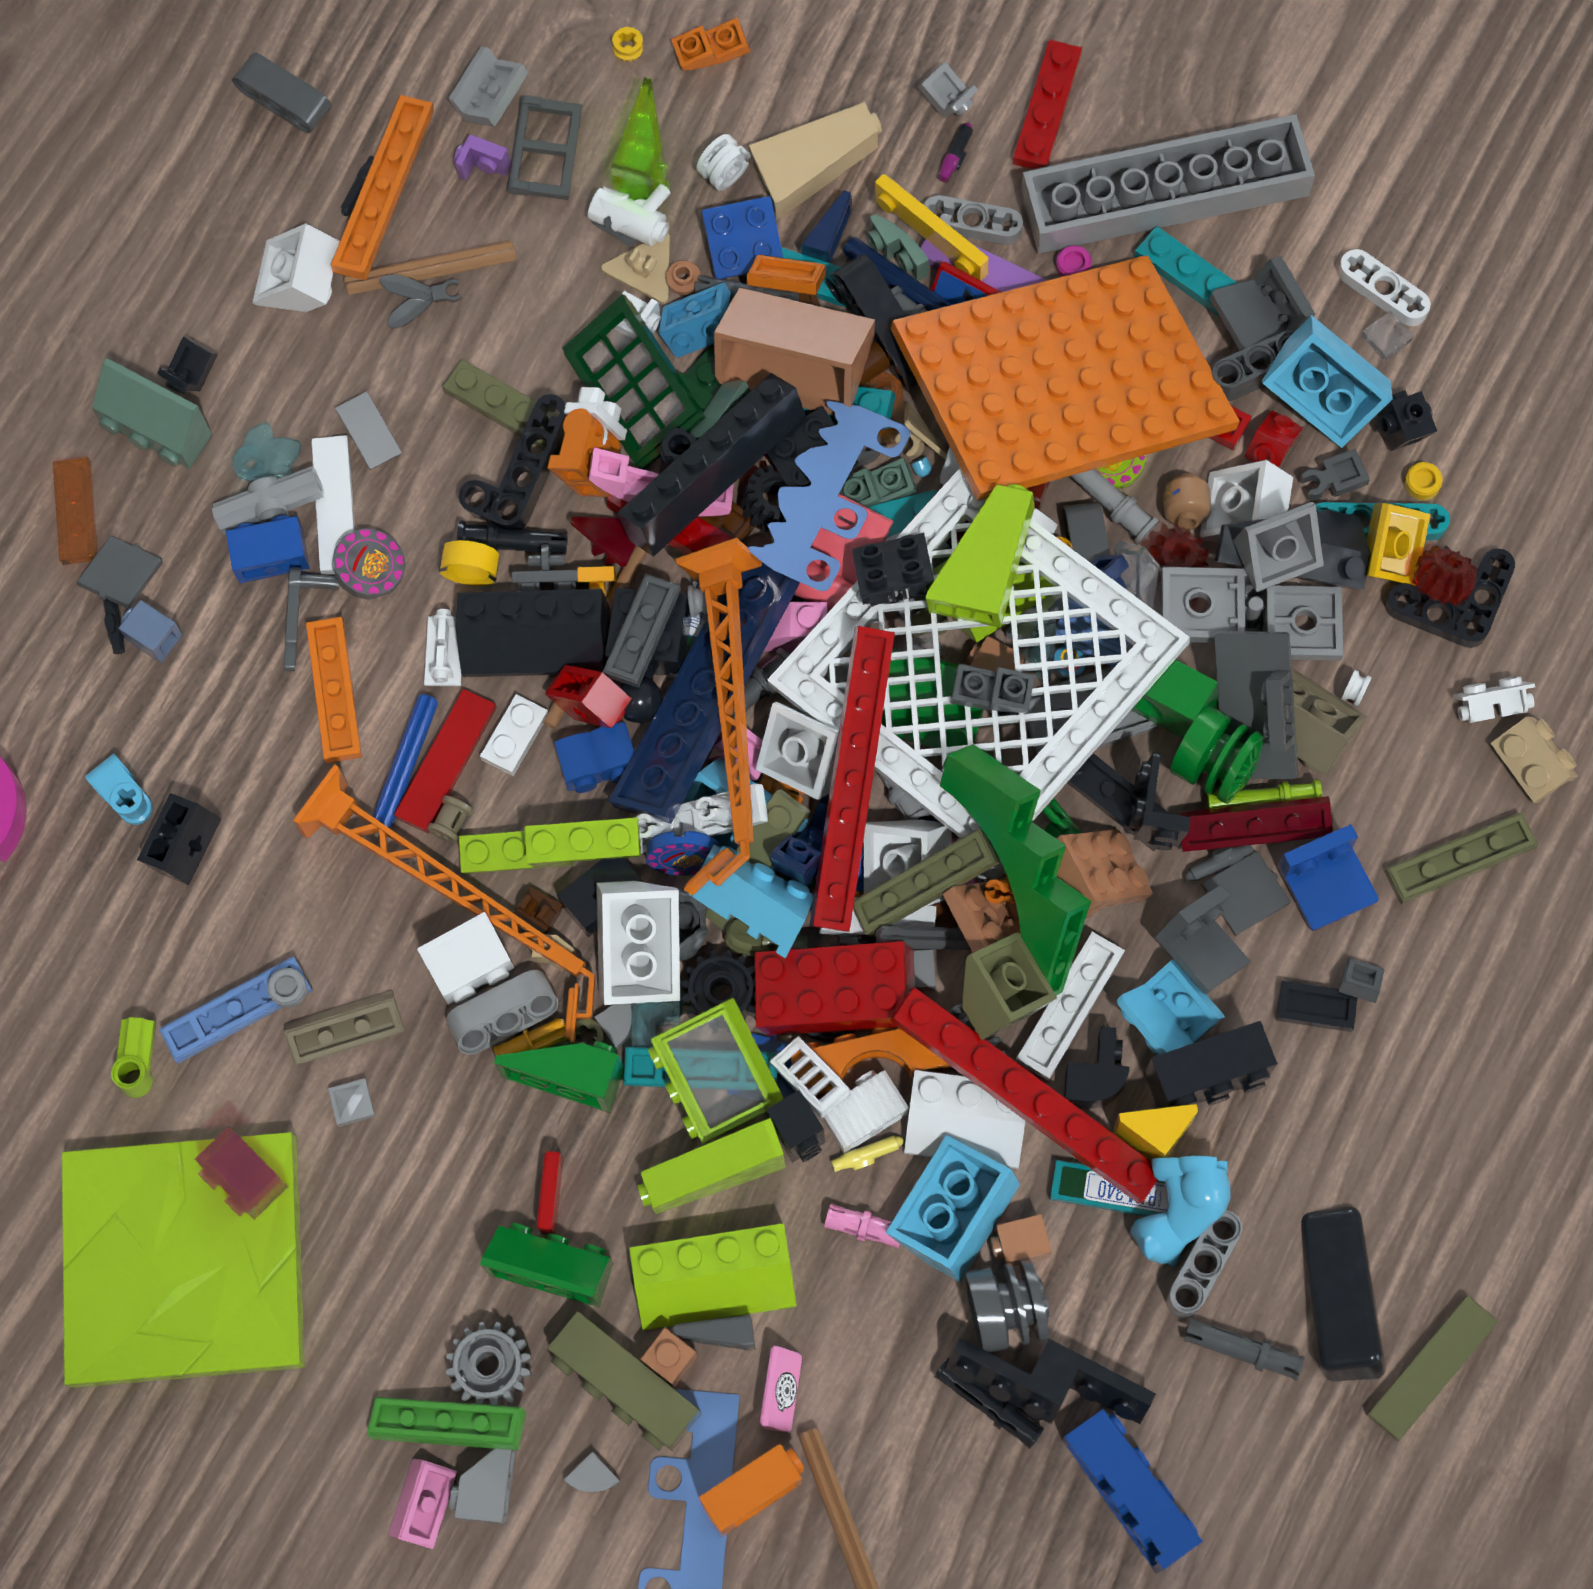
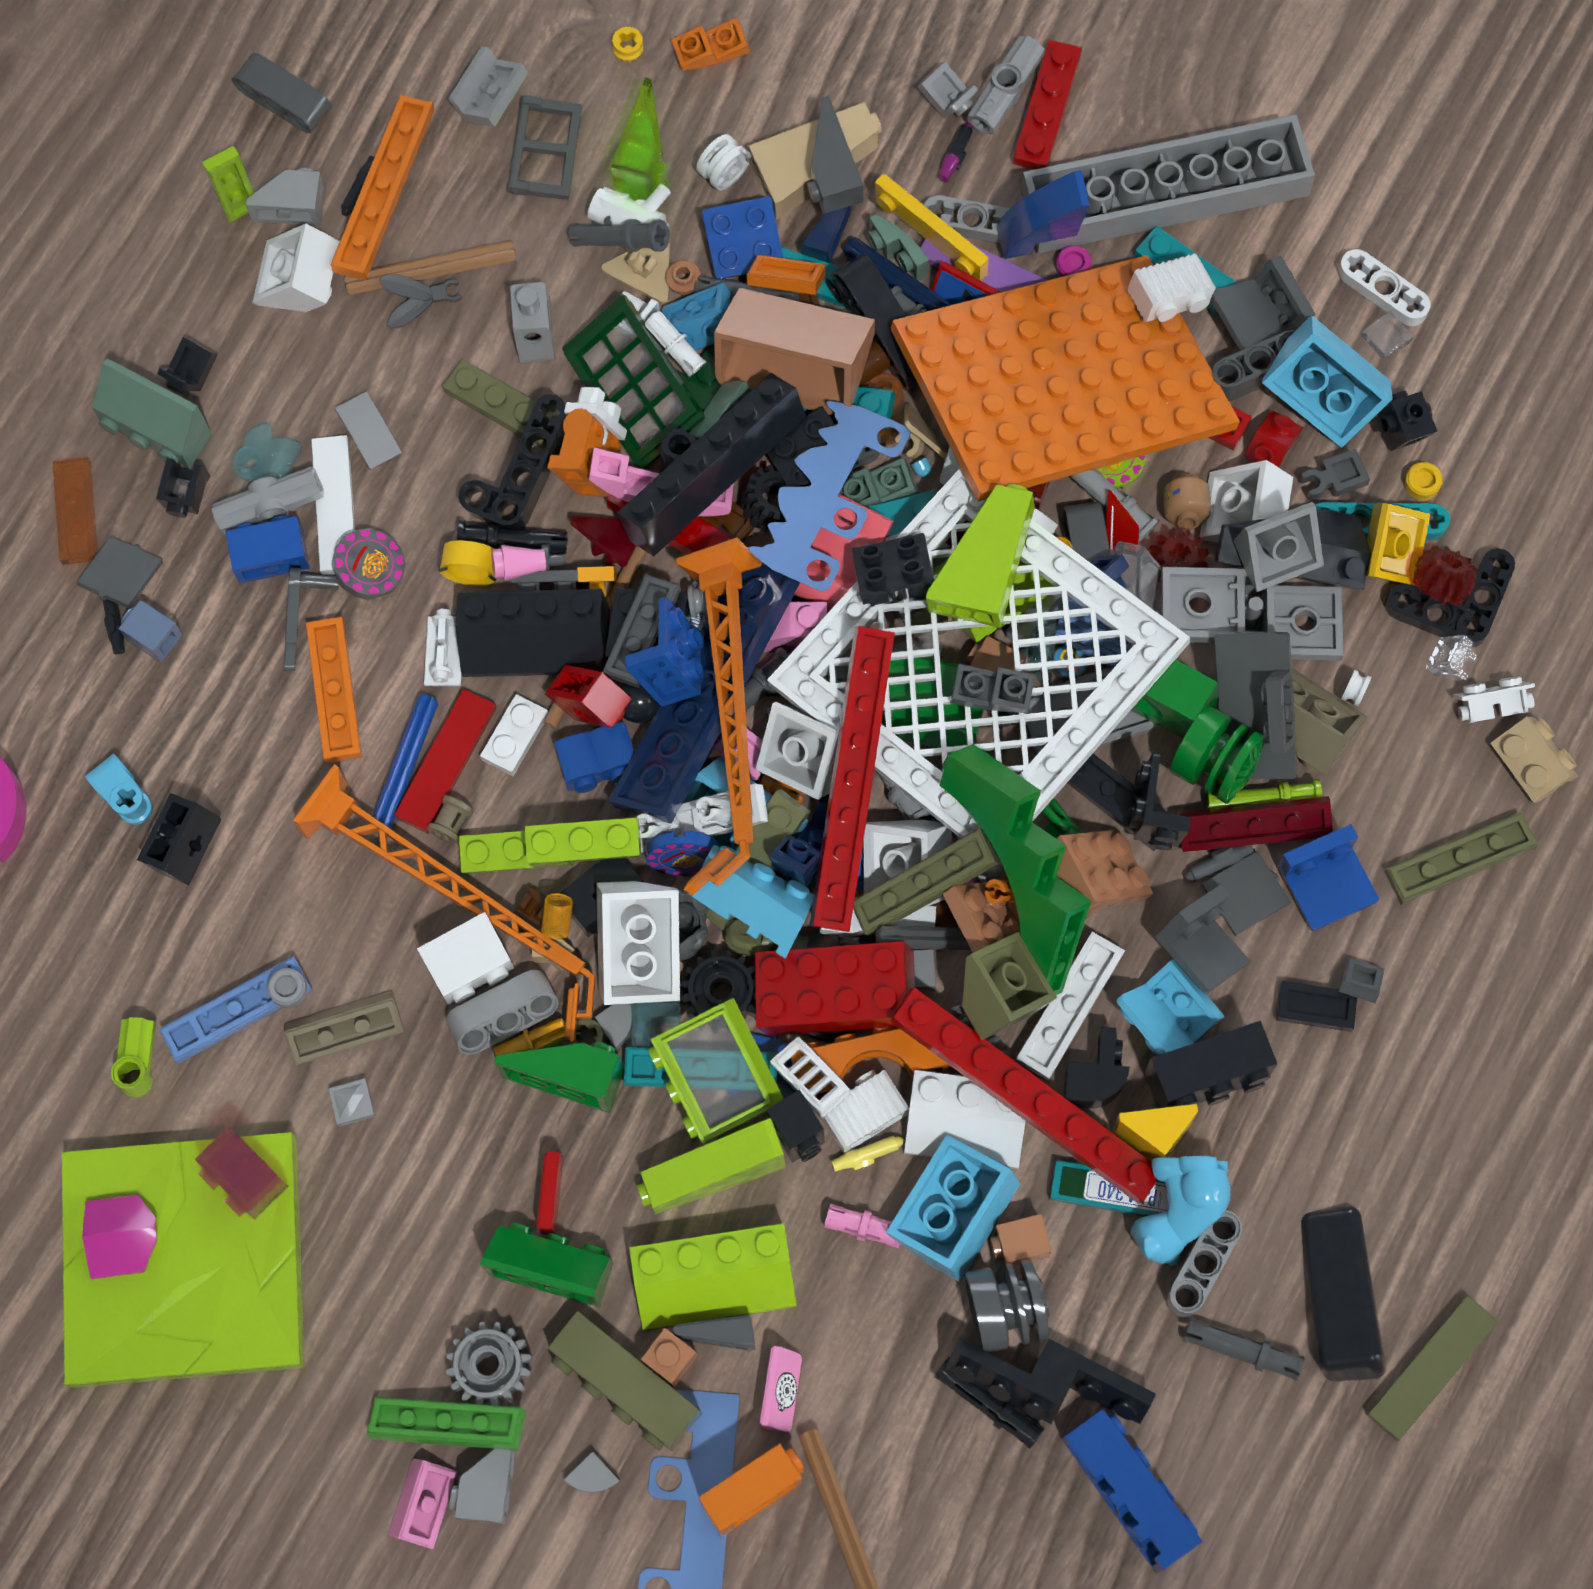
medium lavender bracket [454,134,511,181] -> none
none -> dark pink slope [82,1195,157,1280]
none -> black window [156,458,211,518]
none -> lime tile [202,146,254,222]
none -> light grey slope [246,168,326,226]
none -> bright pink cone [492,545,546,581]
none -> light grey torso [510,282,555,363]
none -> light orange piece [541,893,573,939]
none -> dark grey pin [568,219,670,252]
none -> blue bracket [625,597,704,707]
none -> white axle [645,311,706,377]
none -> dark grey slope [807,96,863,214]
none -> light grey piece [967,35,1045,135]
none -> blue slope [997,170,1090,259]
none -> red sticker [1106,490,1140,555]
none -> white brick [1128,253,1216,322]
none -> clear tile [1426,635,1477,680]

